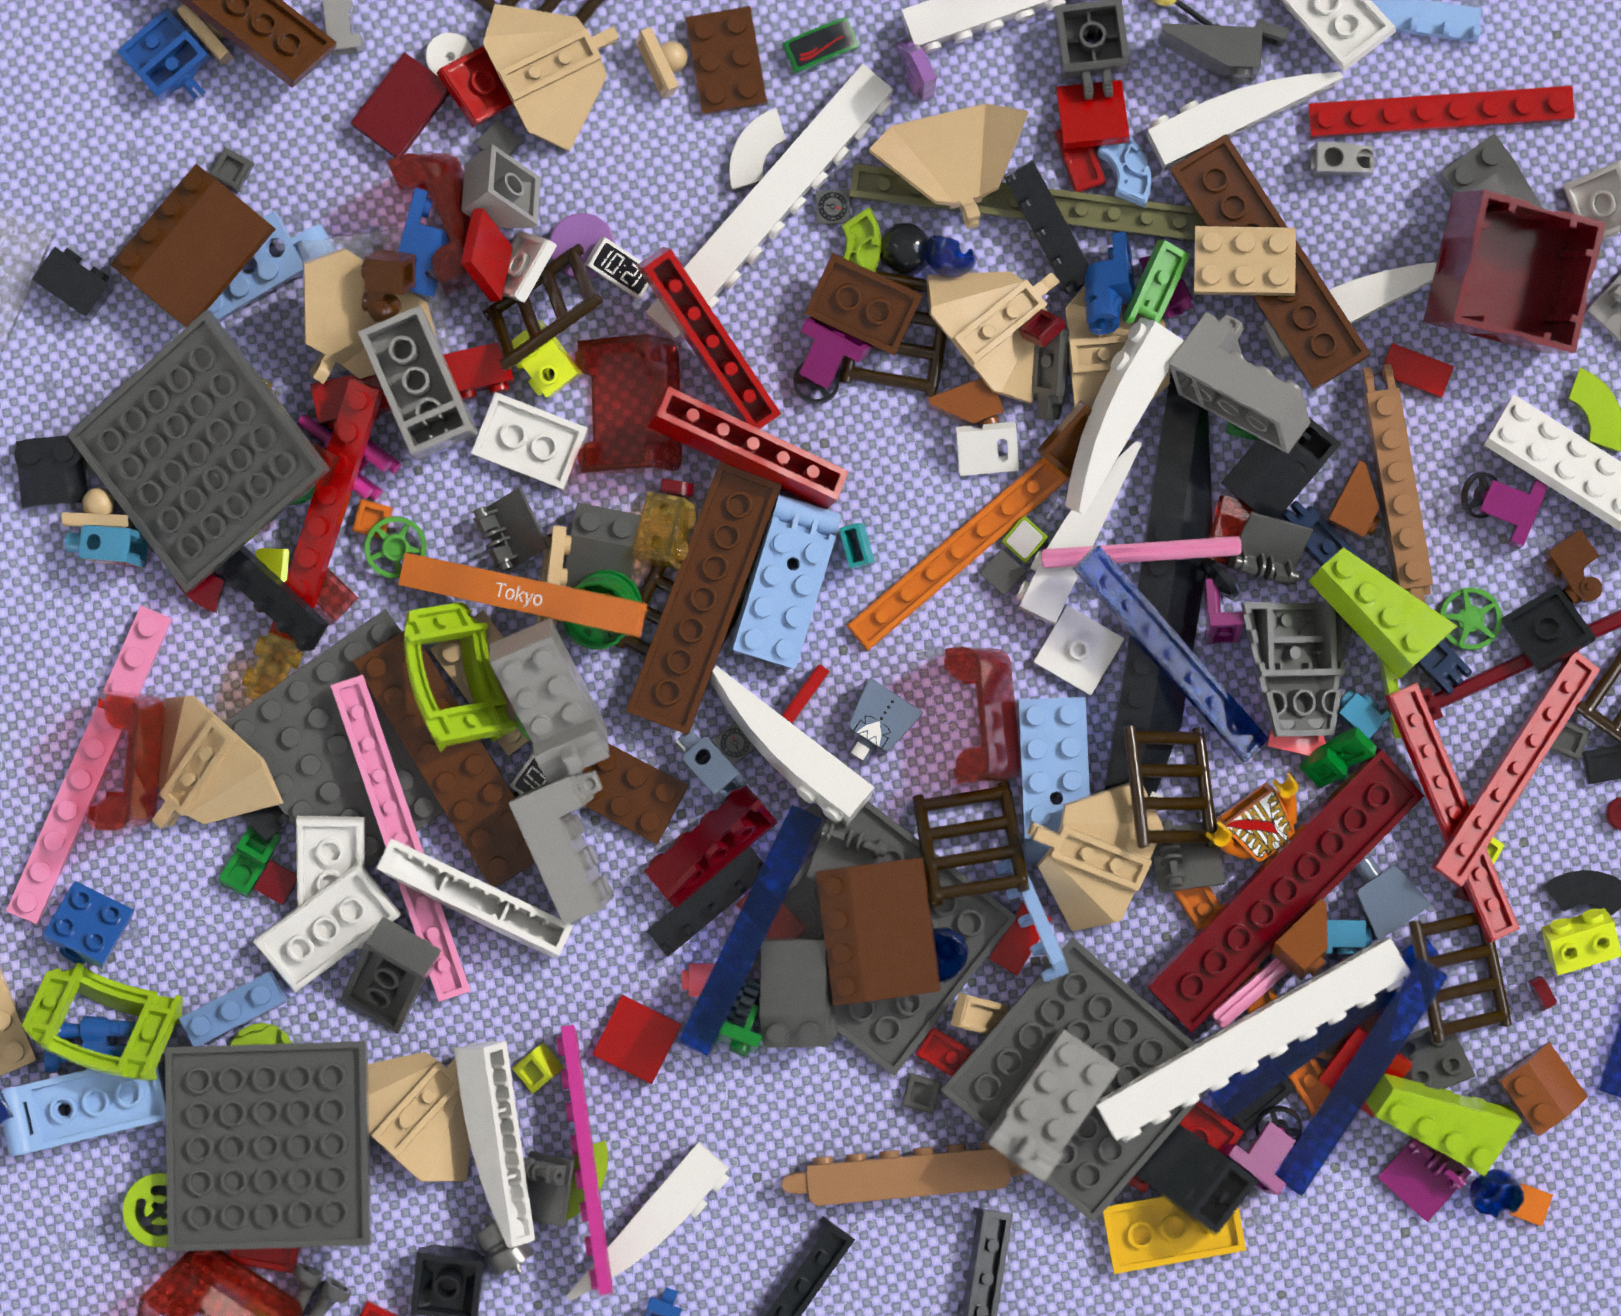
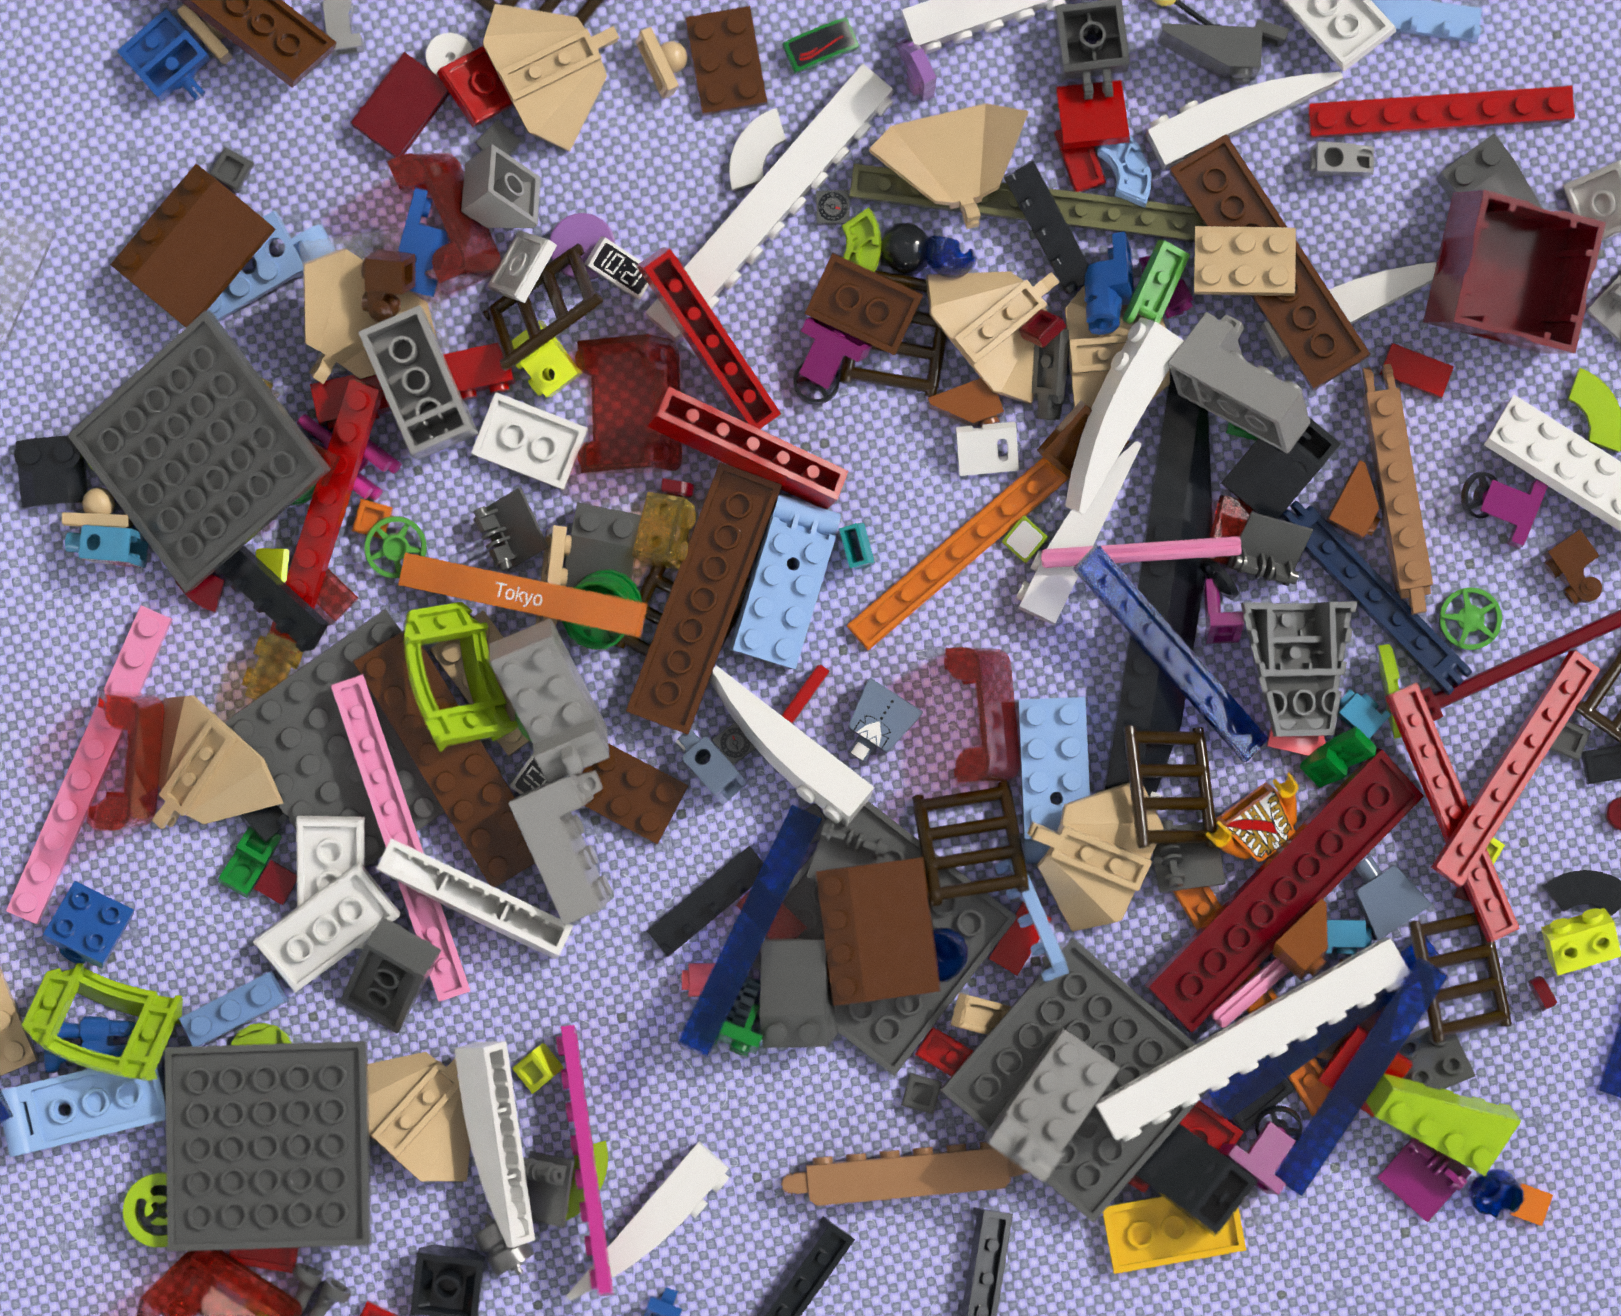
black brick [32,247,114,321] -> none
red tile [460,208,513,302] -> none
red tile [592,994,682,1084] -> none
dark red wedge [644,785,778,909] -> none
dark grey tile [979,549,1026,596] -> none
white plate [1033,605,1125,696] -> none
lime wedge [1309,547,1457,679] -> none
dark orange slope [1494,1042,1588,1137] -> none
black plate [1502,585,1595,675] -> none

